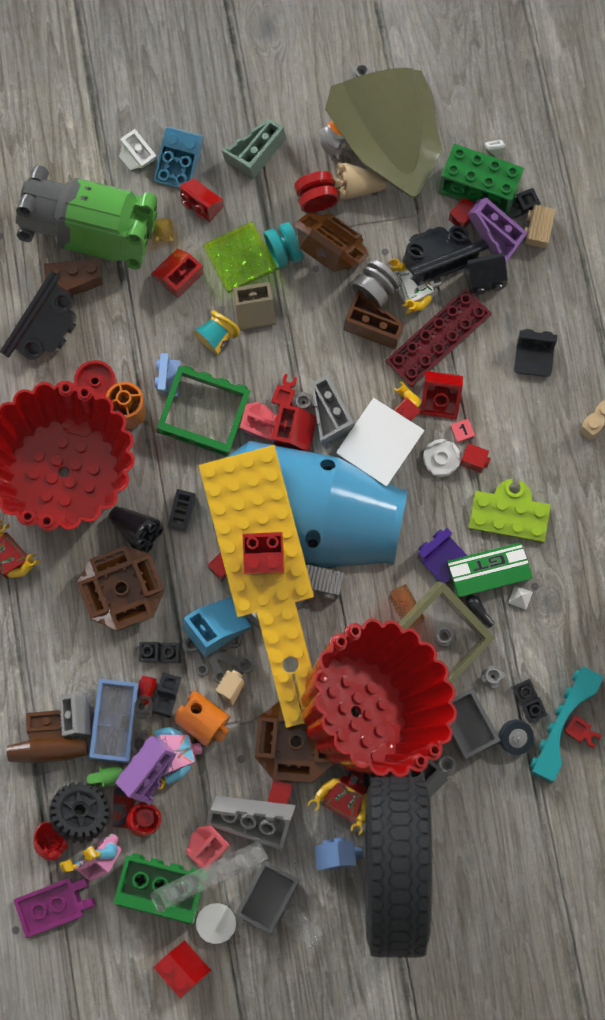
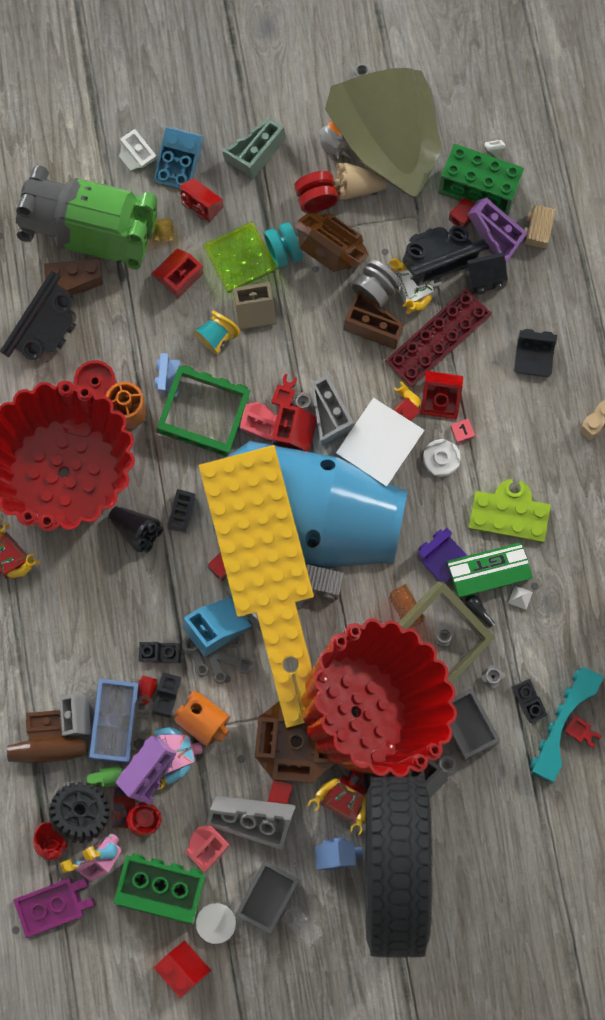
reddish brown piece [77,545,164,632] -> none
clear arch [150,841,268,913] -> none
tan brick [216,670,245,706] -> none
red slope [242,532,285,575] -> none
red brick [460,443,491,473] -> none
black wheel [498,719,534,755] -> none
black slope [508,188,541,220] -> none

